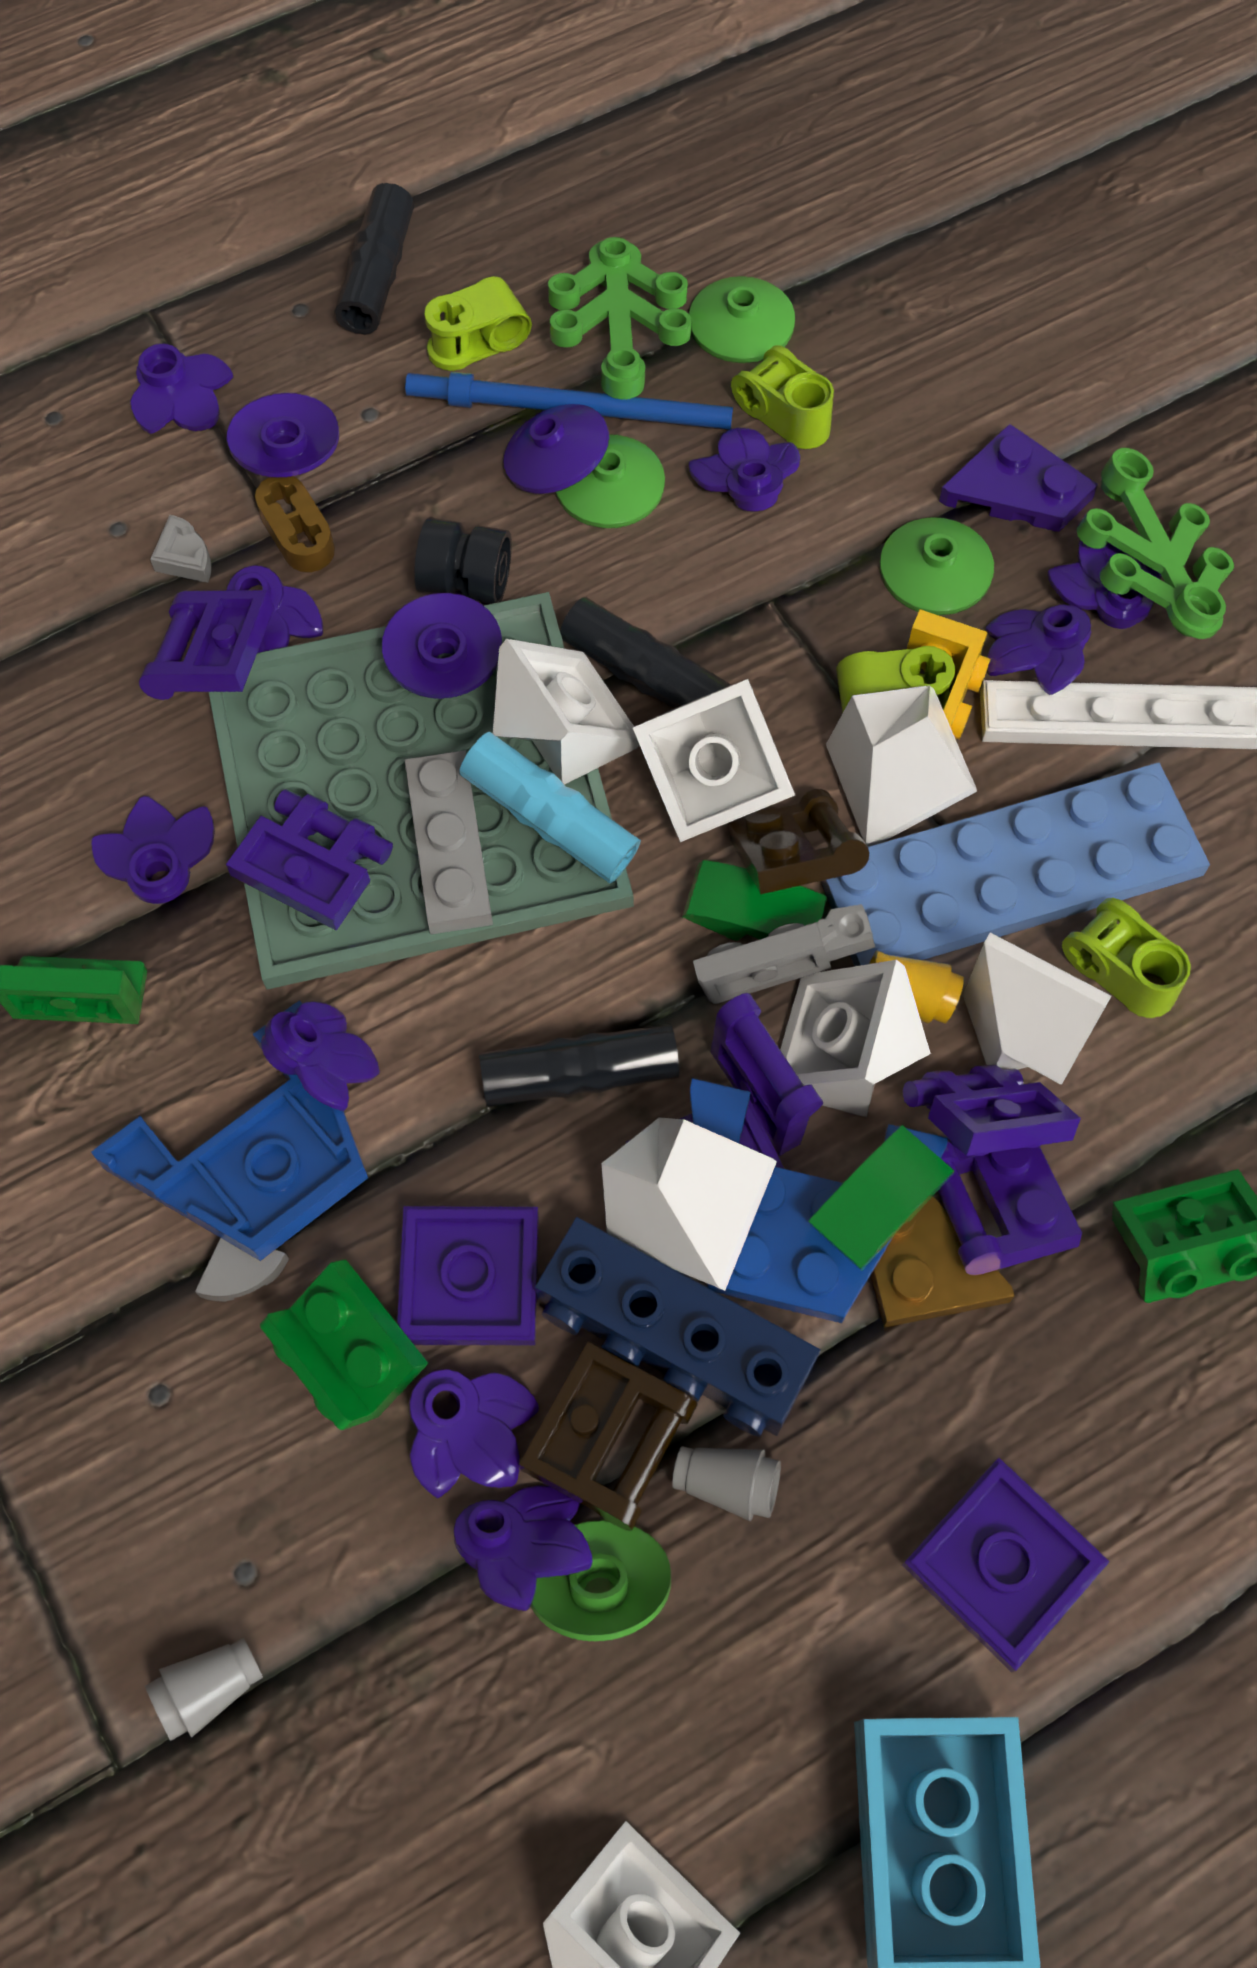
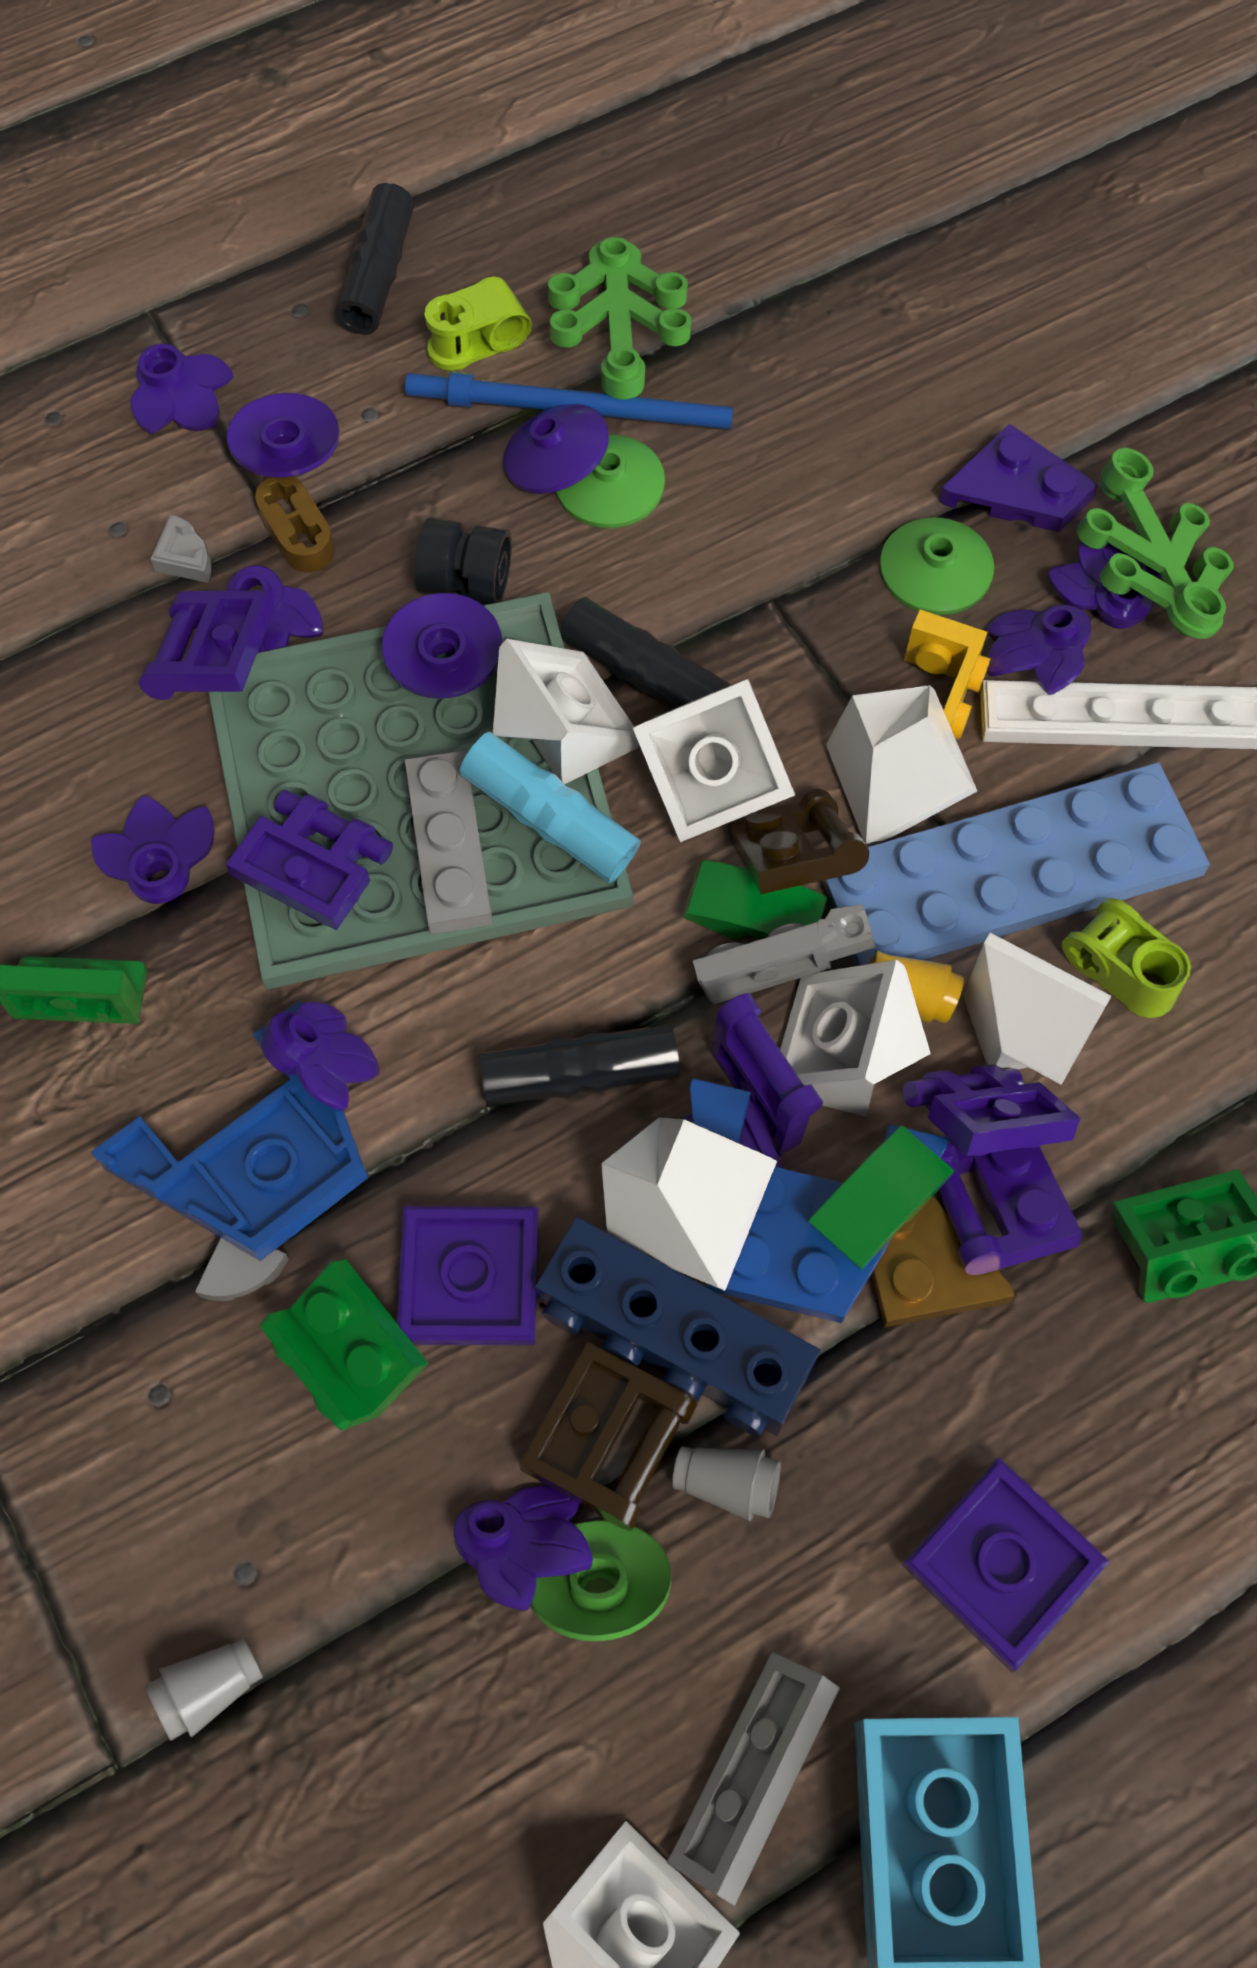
dark purple plate [409,1369,539,1498] -> none
bright green dish [689,276,795,363] -> none
dark purple plate [689,427,800,511] -> none
lime piece [731,345,834,449] -> none
lime piece [836,646,955,713] -> none
none -> light grey plate [667,1652,840,1906]

